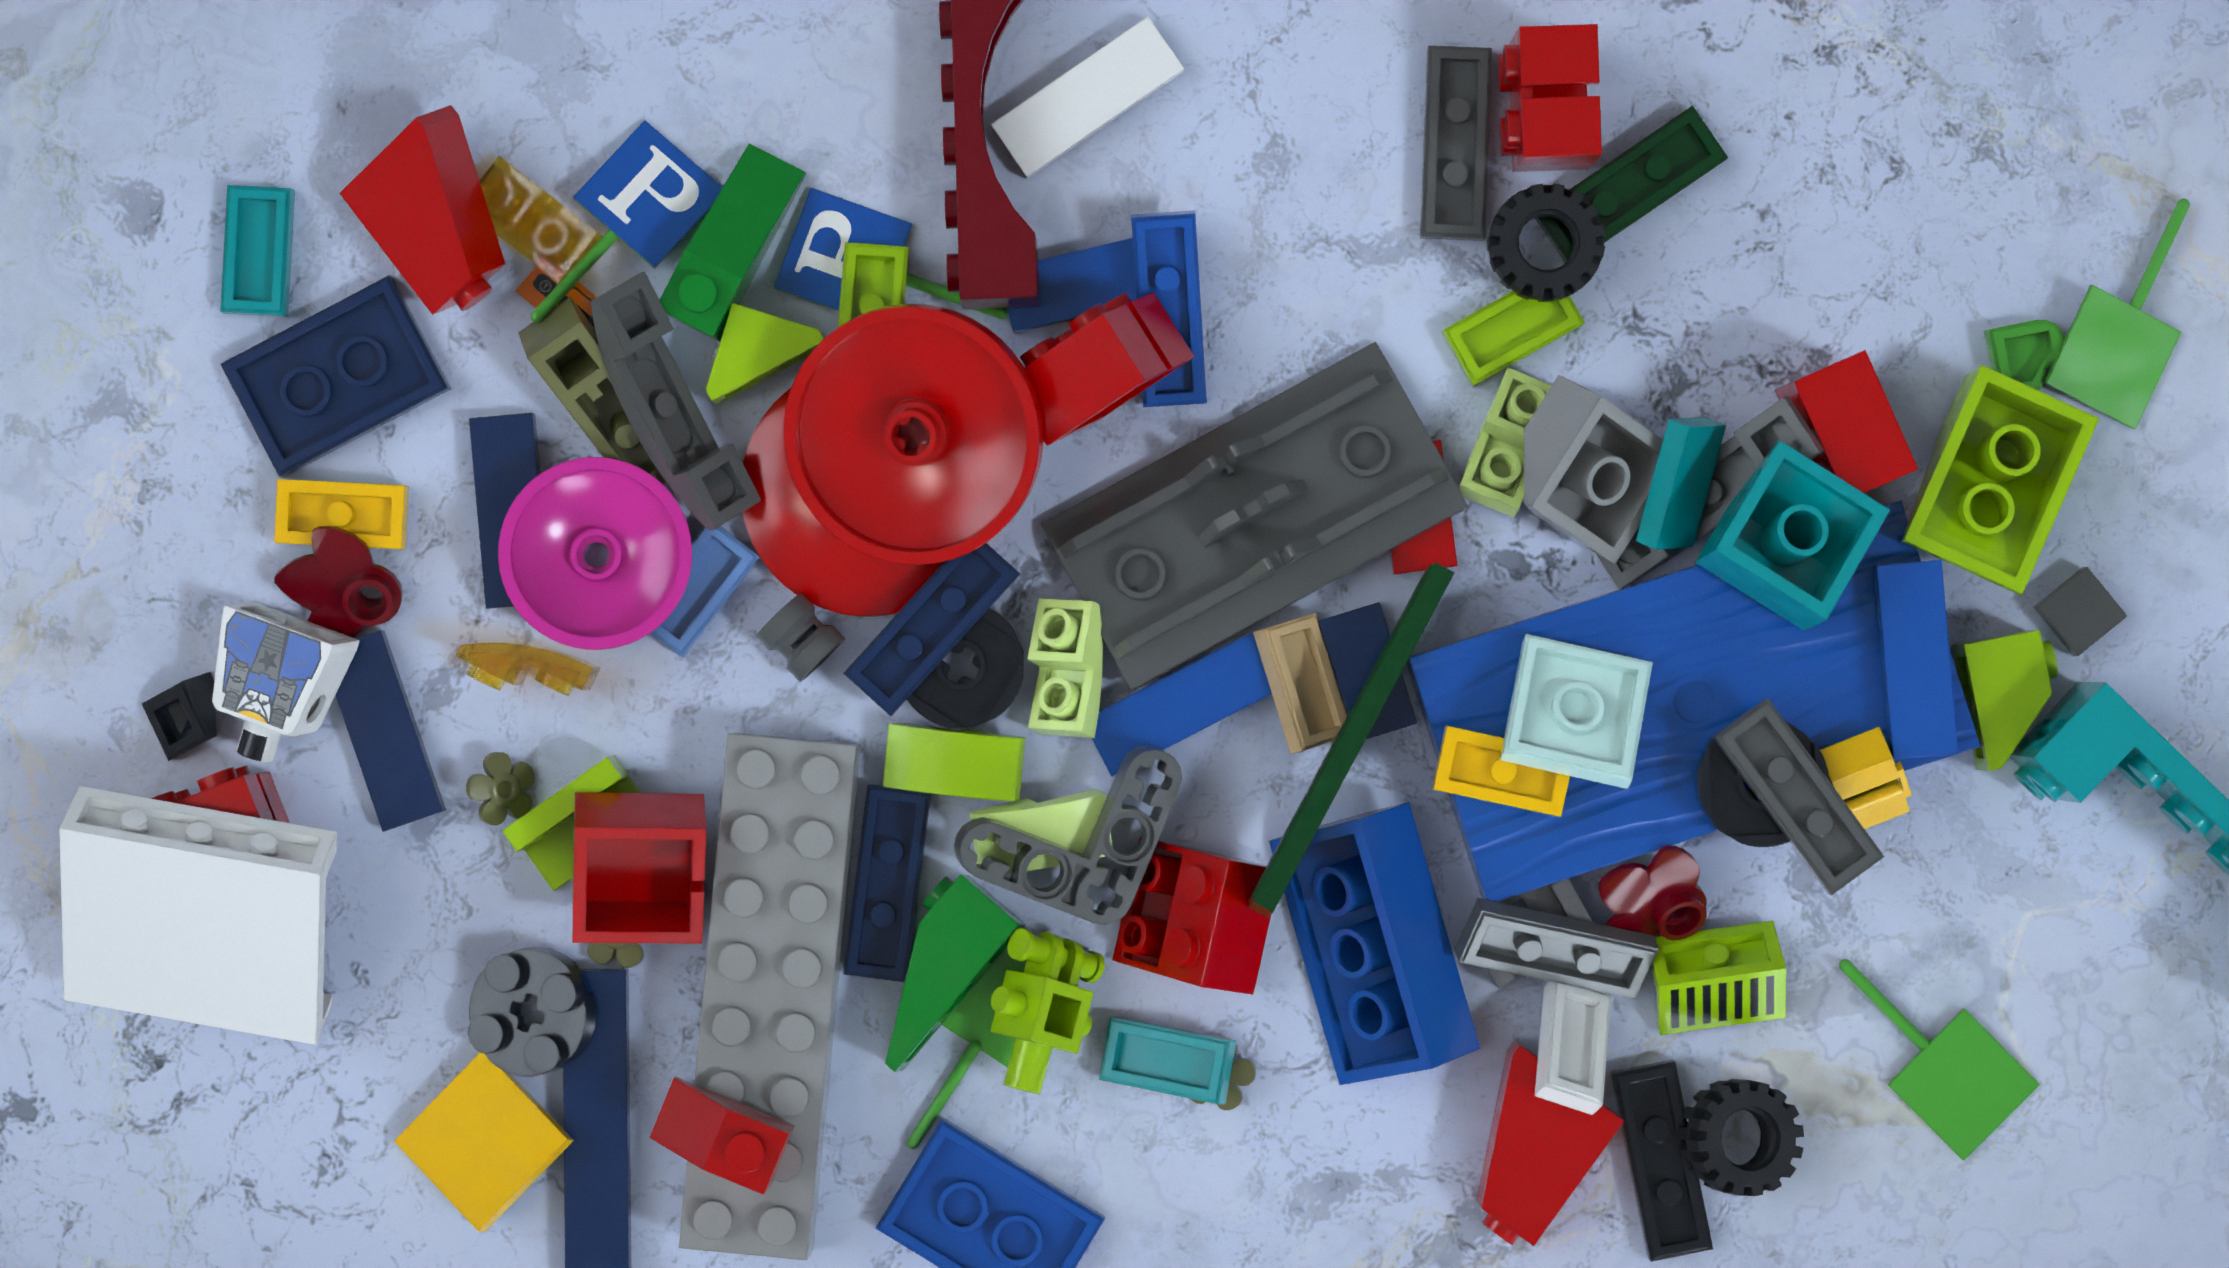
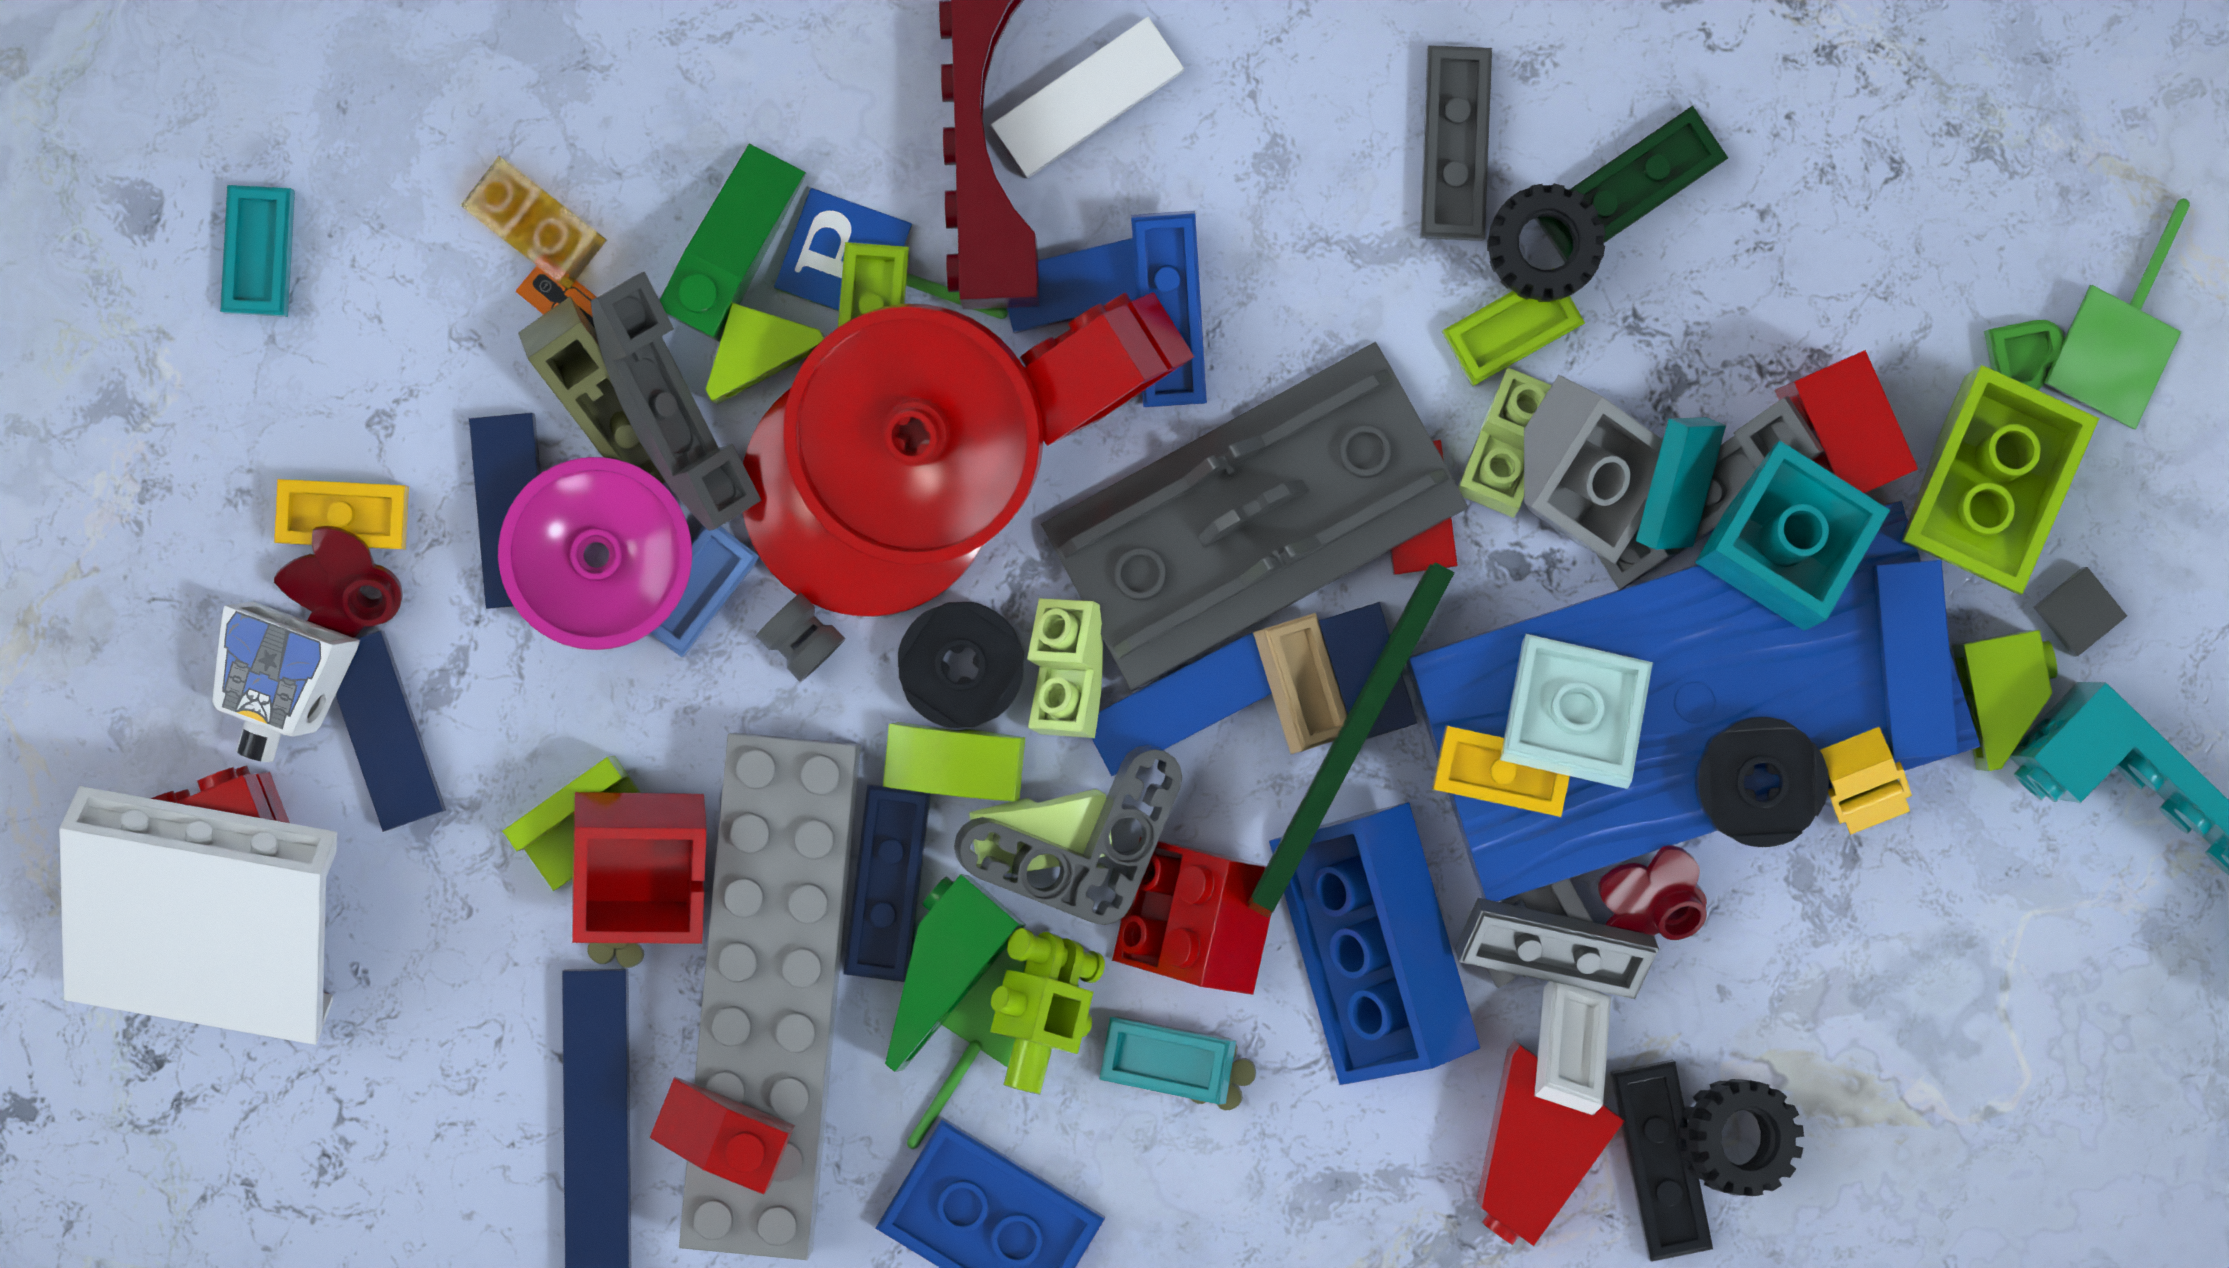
black slope [142,672,217,761] -> none
dark blue tile [220,275,451,478] -> none
red slope [339,105,505,315] -> none
yellow tile [394,1053,574,1232] -> none
clear yellow slope [456,643,601,696] -> none
olive plant [466,752,535,825] -> none
plate [468,947,597,1077] -> none
blue piece [531,120,722,323] -> none
dark blue tile [843,543,1020,716] -> none
red piece [1497,24,1602,172] -> none
lime panel [1650,920,1786,1036] -> none
dark grey tile [1712,698,1885,895] -> none
bright green piece [1839,959,2040,1161] -> none

